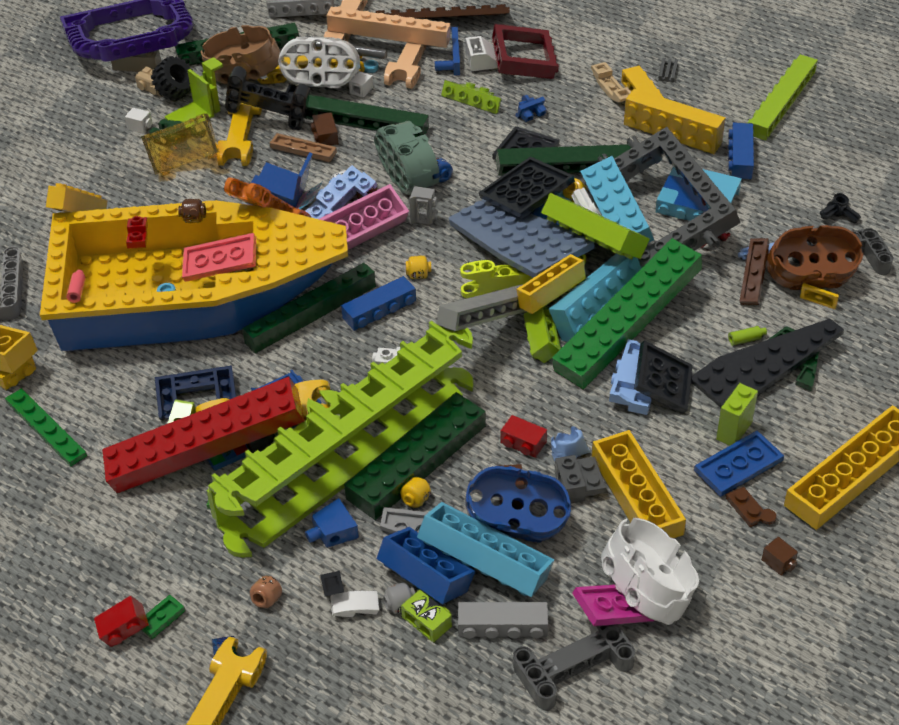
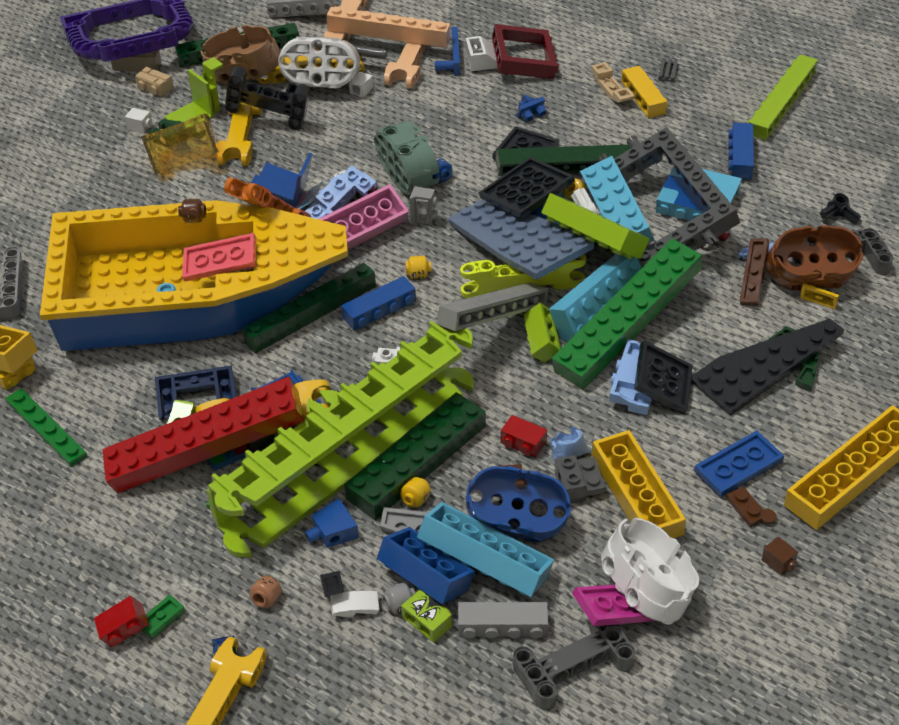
yellow brick [46,183,108,212] -> none
coral cylinder [66,270,86,303] -> none
red slope [126,216,148,249] -> none
black tyre [151,56,193,101] -> none
medium nougat plate [270,133,337,162] -> none
dark green brick [305,95,429,137] -> none
reddish brown brick [310,113,339,146] -> none
medium azure tile [364,60,379,73] -> none
reddish brown plate [369,4,510,19] -> none
lime bracket [441,80,501,114] -> none
yellow brick [516,254,586,314] -> none
yellow brick [624,88,726,154] -> none
lime brick [716,383,758,446] -> none
lime cylinder [728,326,767,346] -> none

